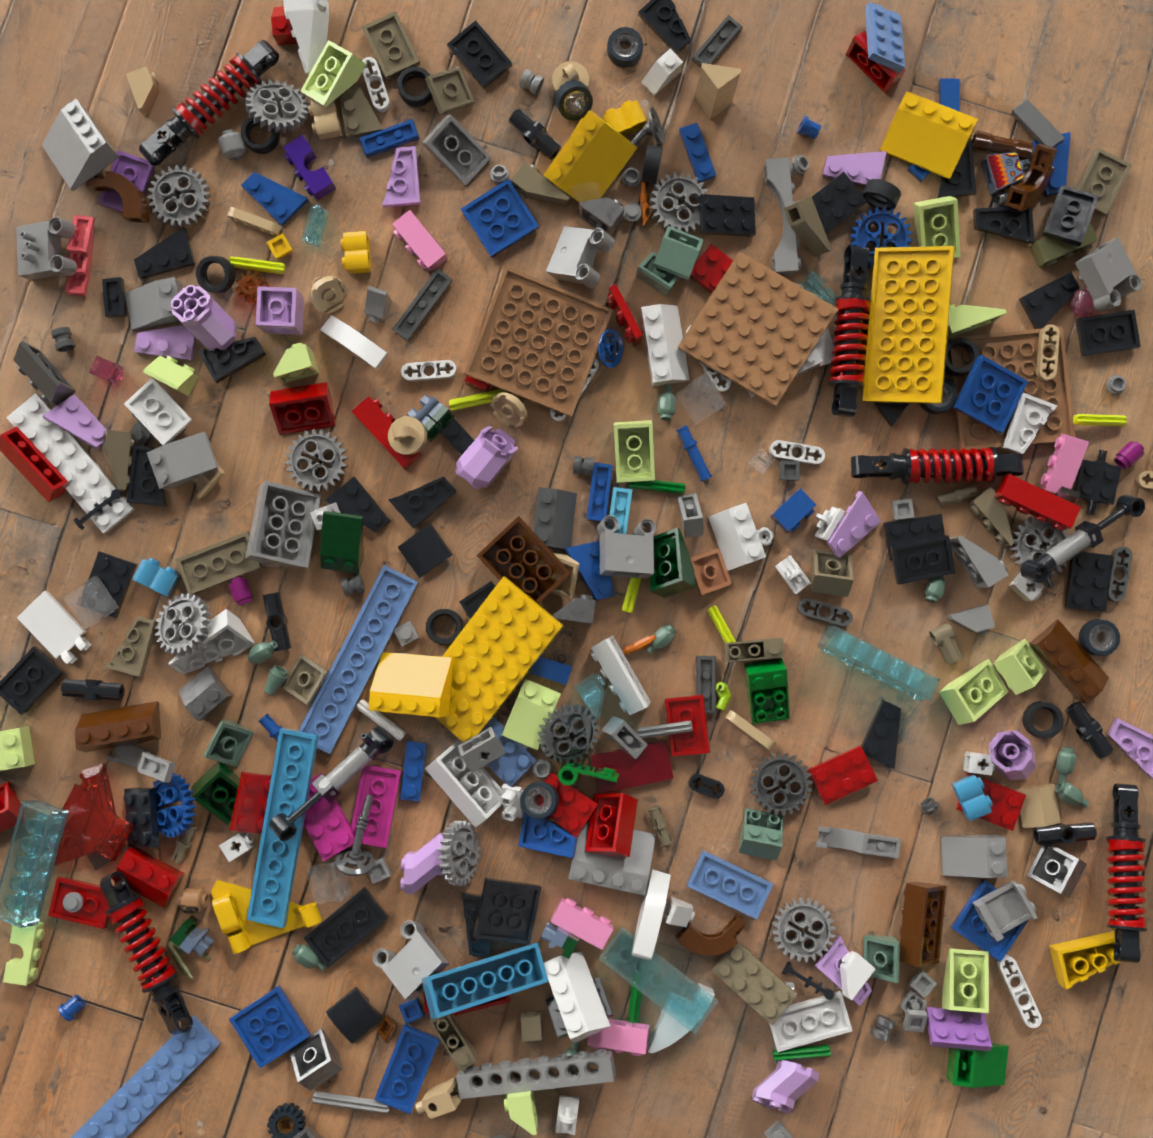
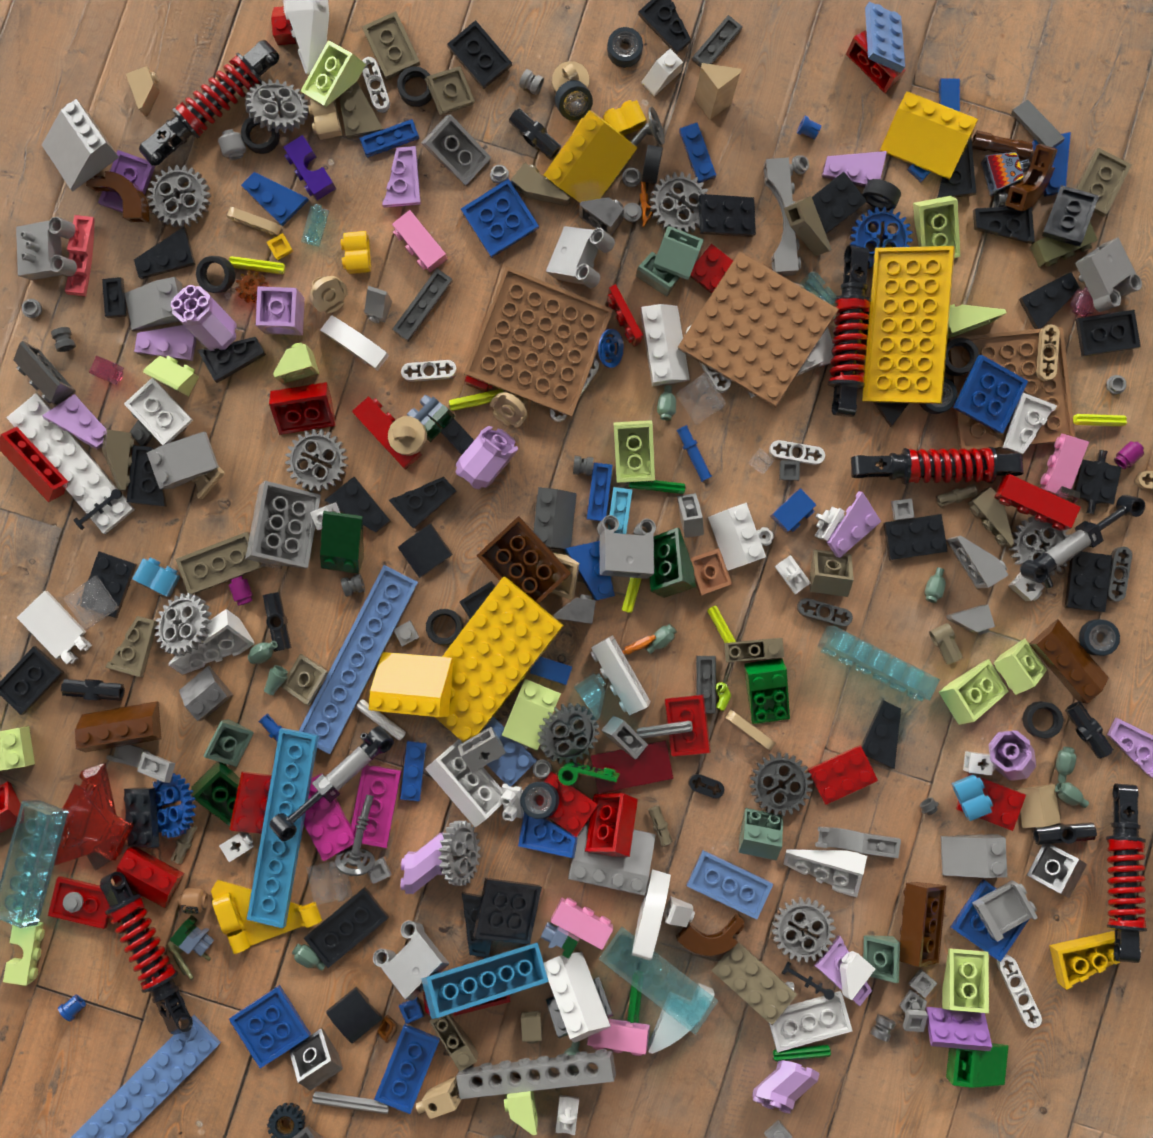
black plate [890,535,955,585] -> none
none -> light grey plate [22,299,42,318]
none -> white wedge [783,849,867,897]

